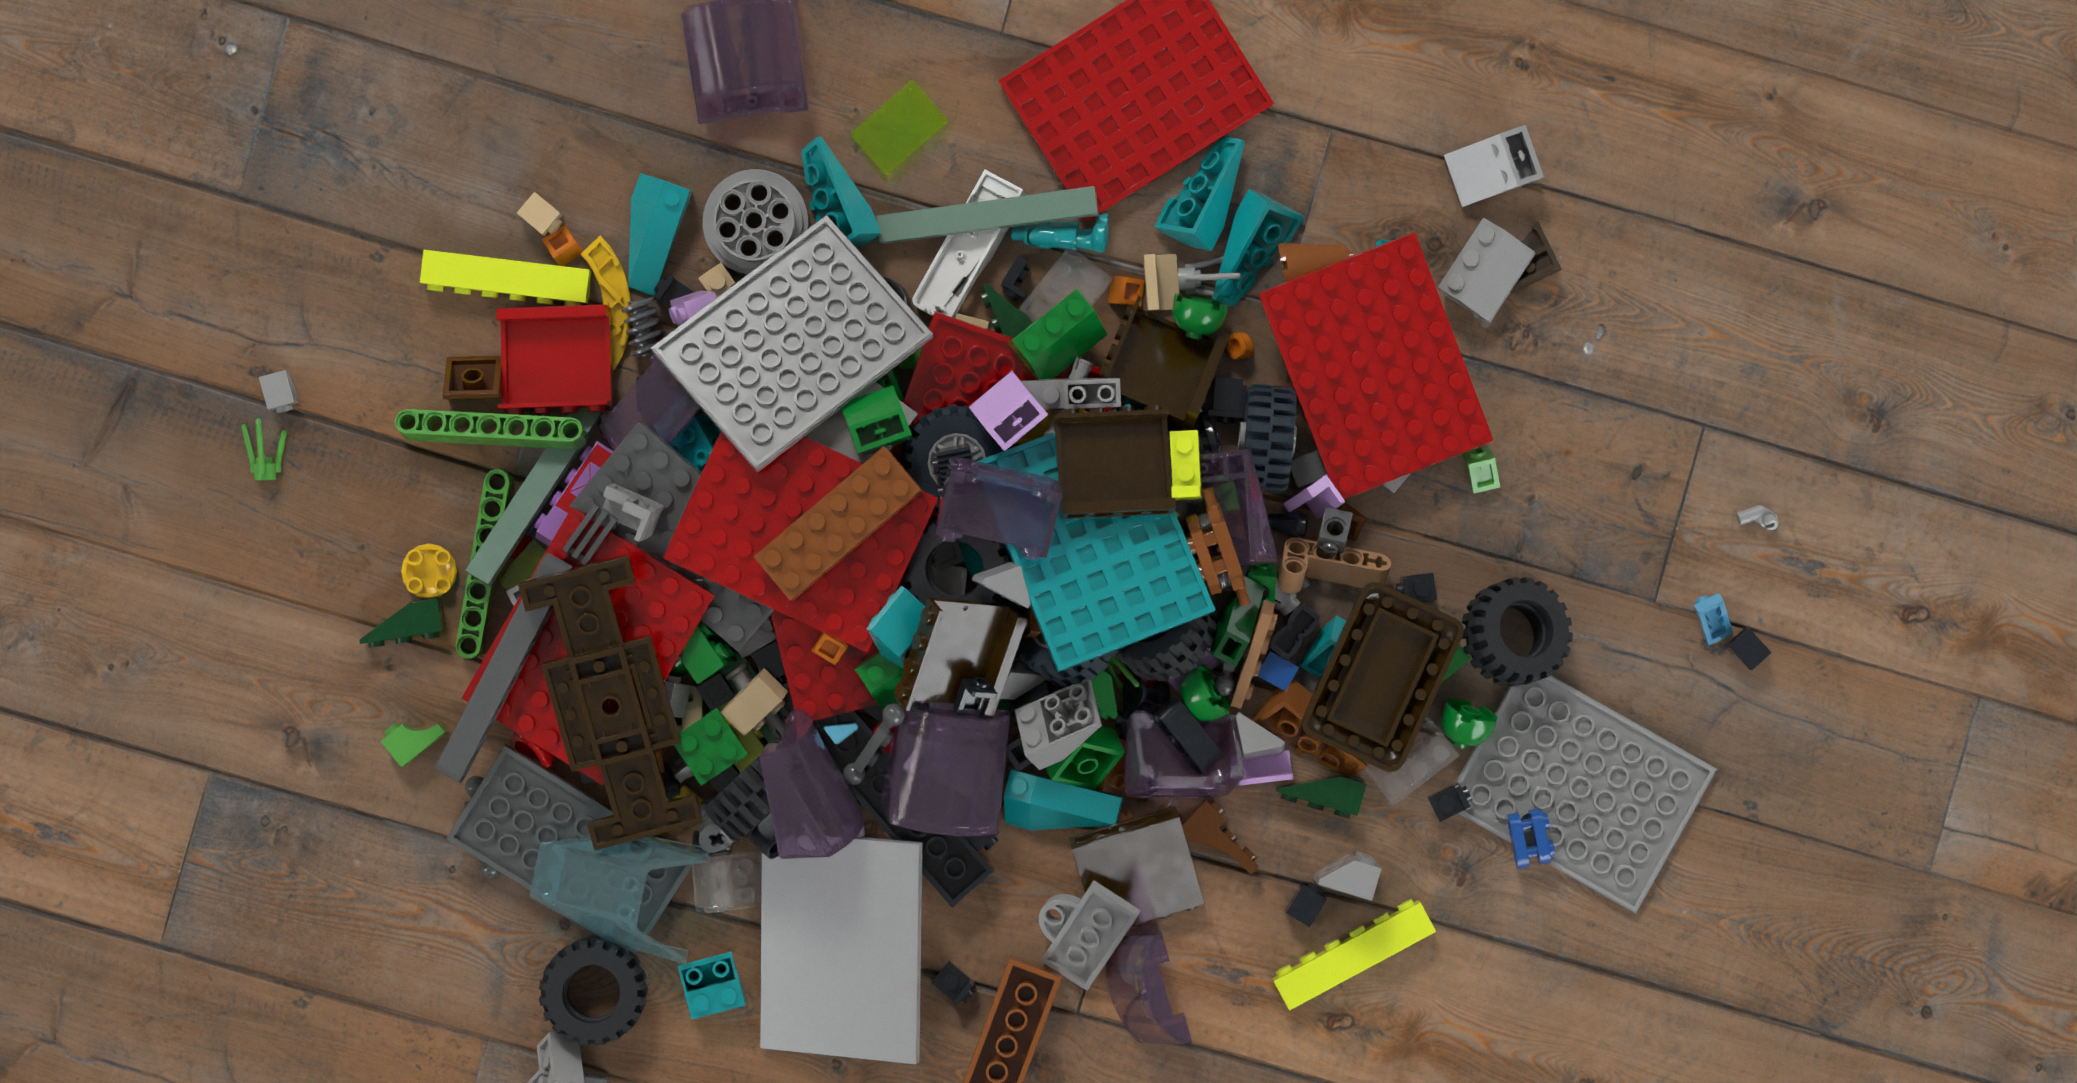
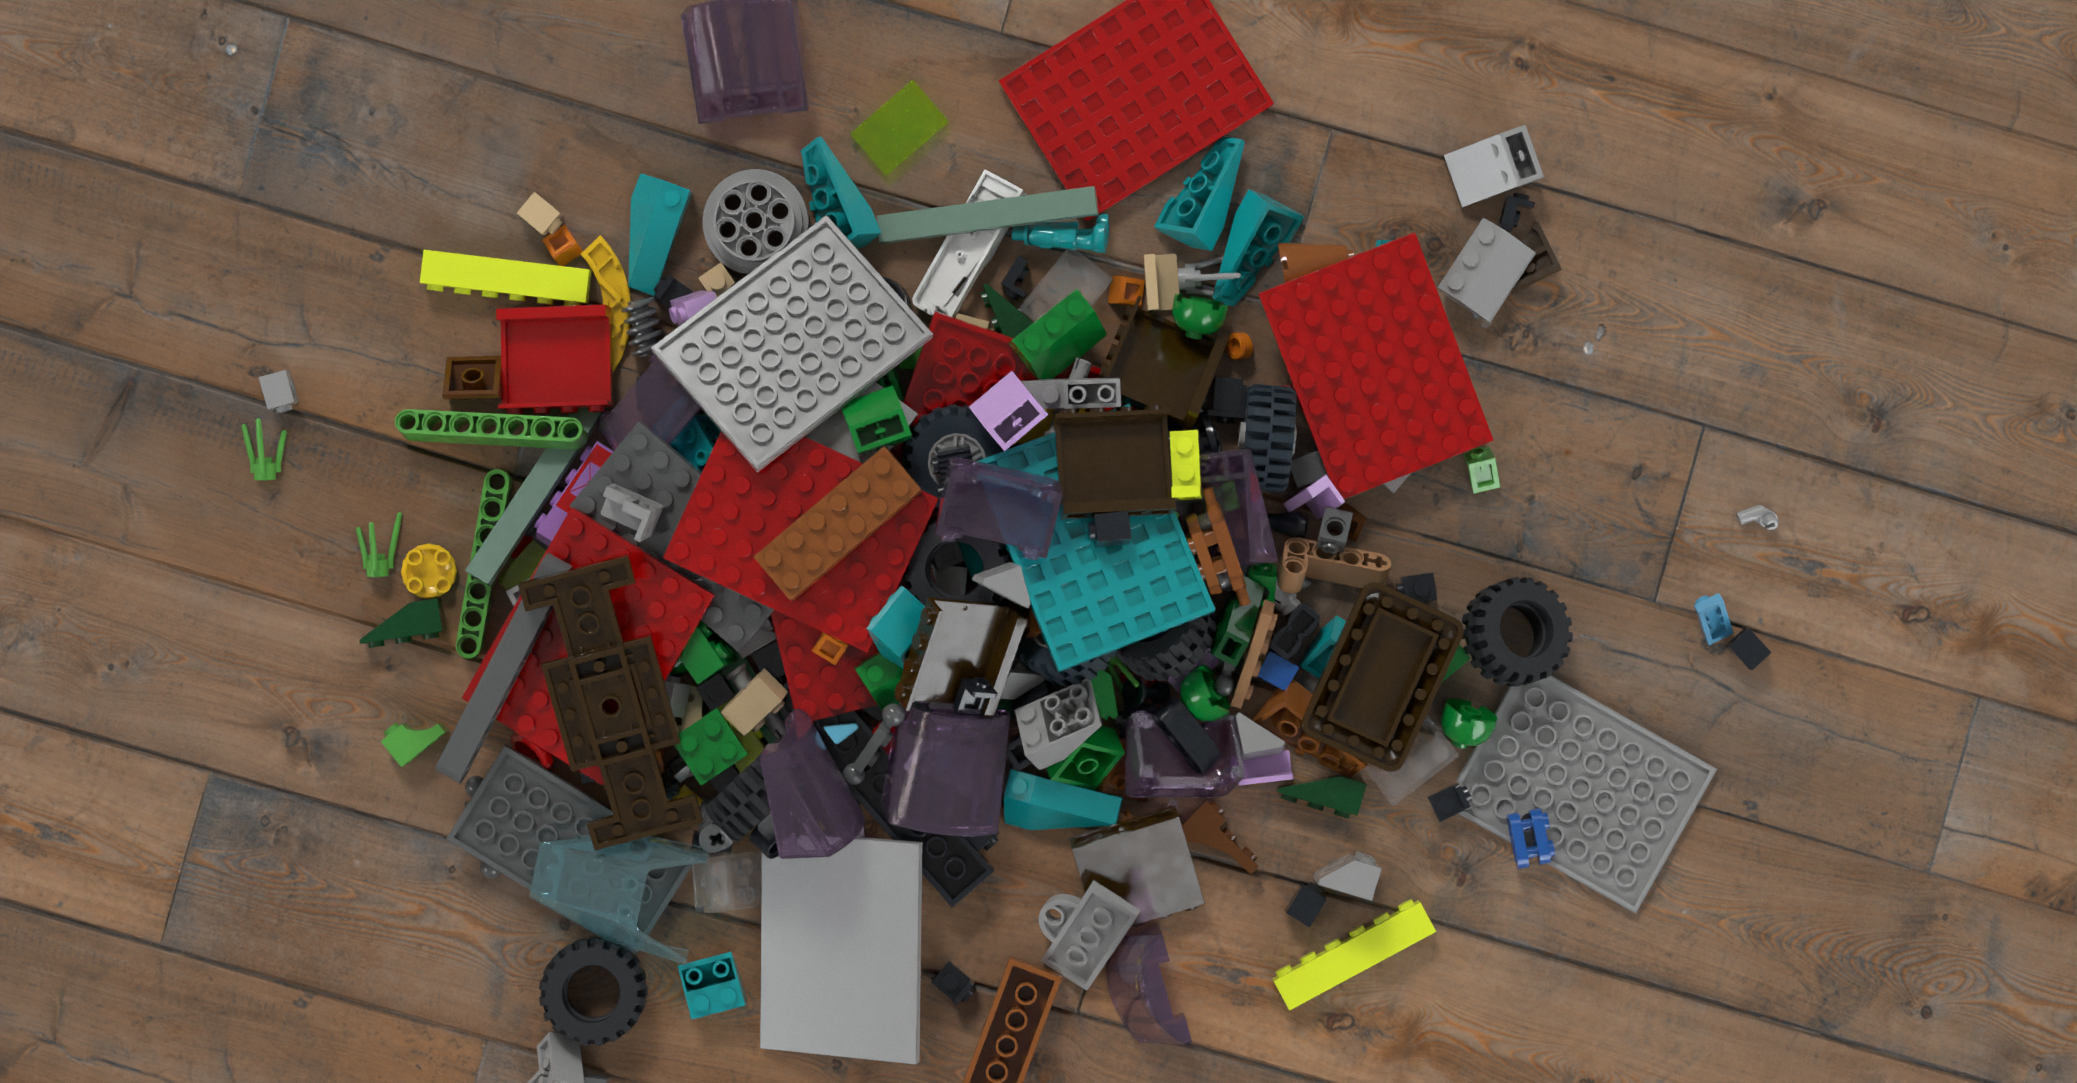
dark grey tile [563,503,619,565] -> none
none -> bright green plant [356,512,402,577]
none -> black brick [1088,511,1132,548]
none -> black bracket [1498,193,1535,232]

